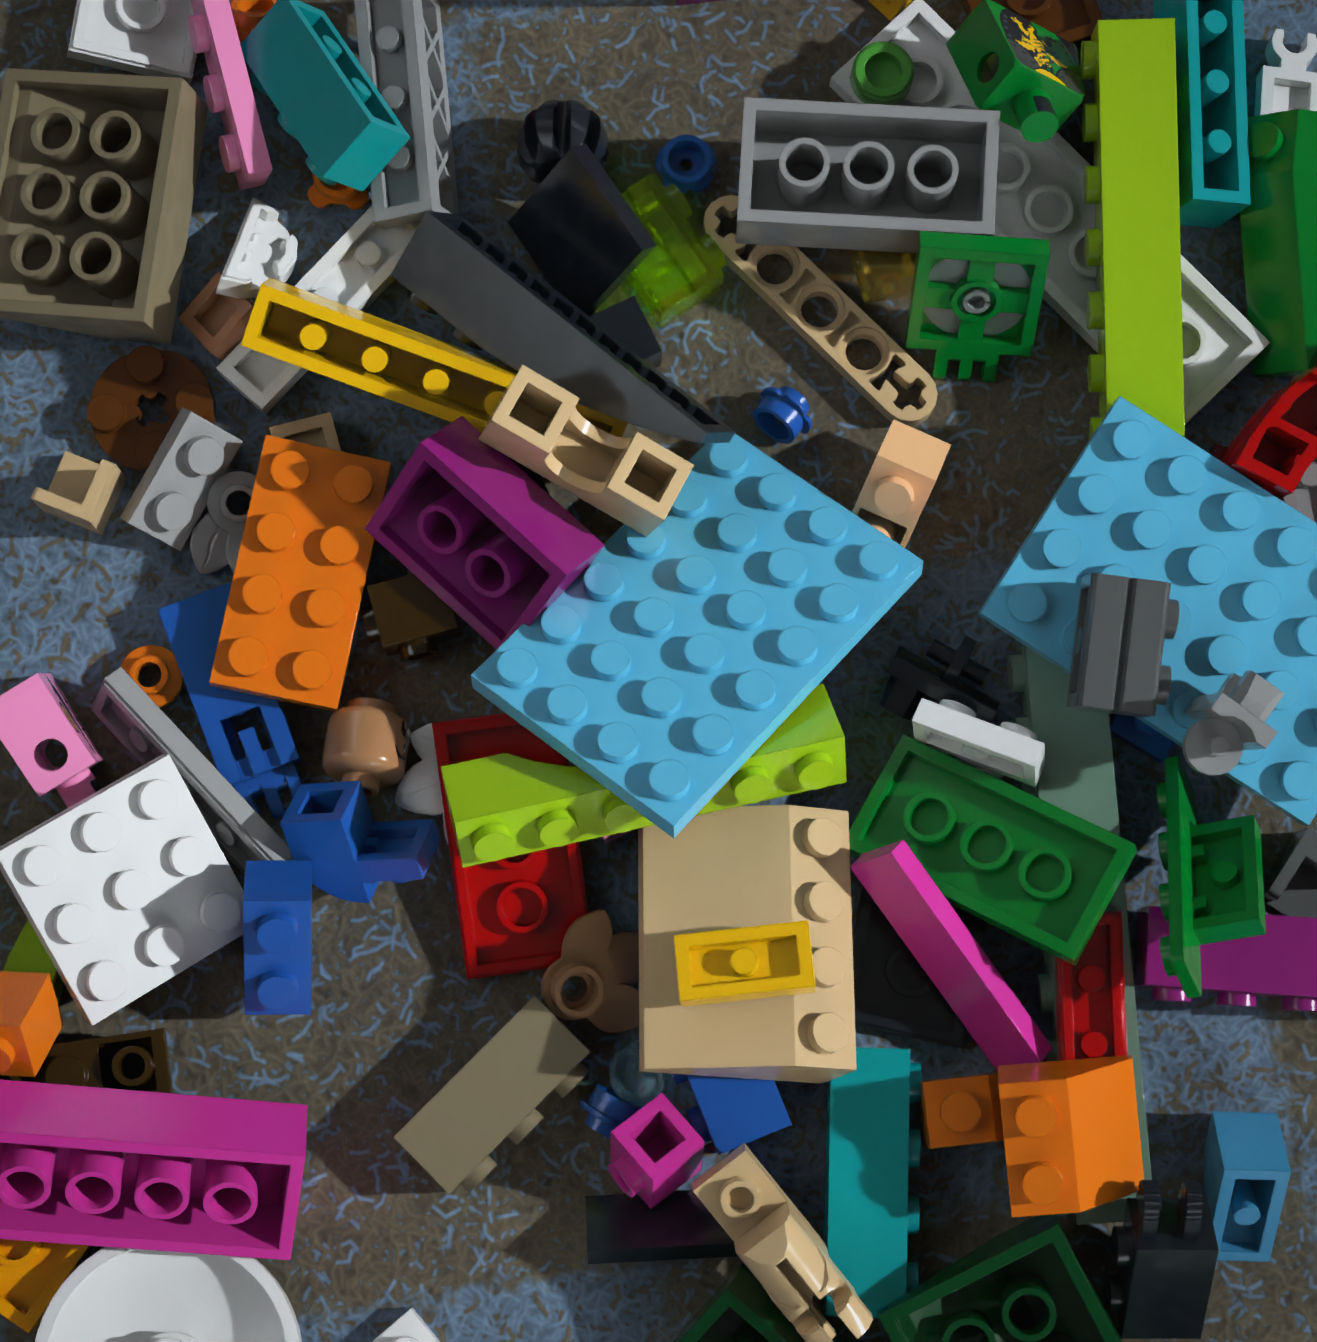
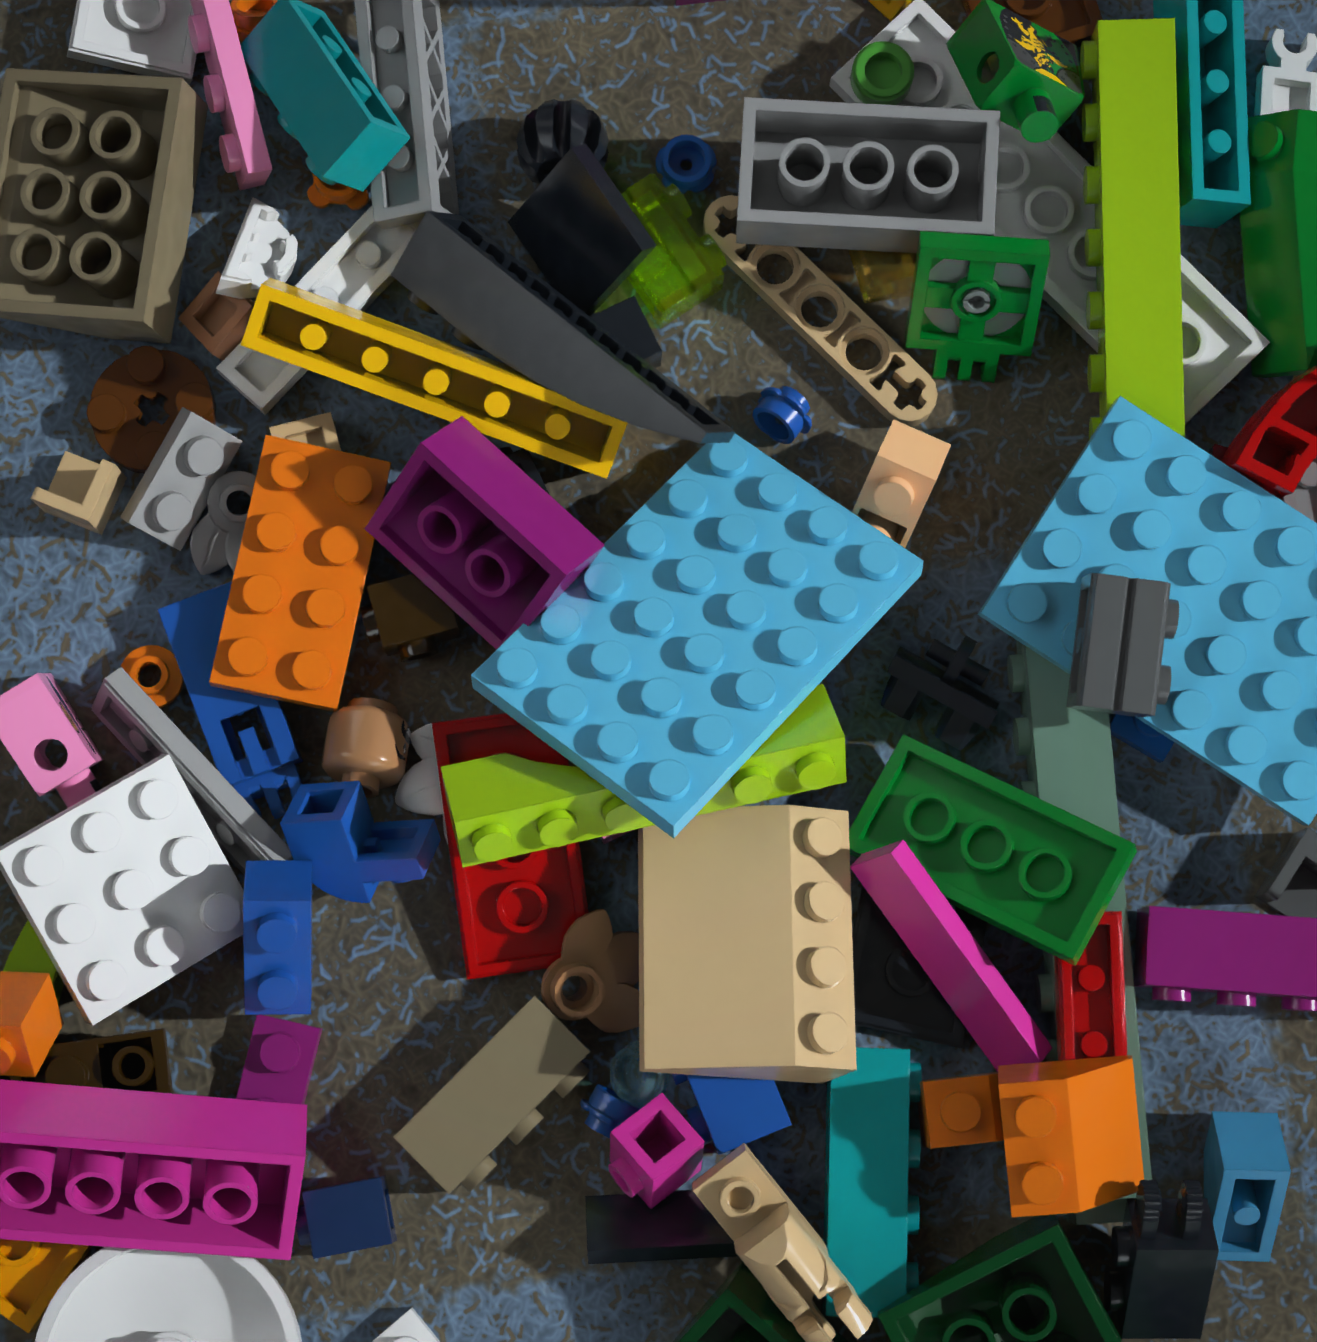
tan arch [478,364,694,537] -> none
yellow plate [674,920,817,1007] -> none
white plate [912,698,1045,787] -> none
green bracket [1157,755,1266,999] -> none
light grey hips [1182,670,1284,776] -> none
none -> magenta plate [236,1015,322,1104]
none -> dark blue brick [296,1175,397,1259]

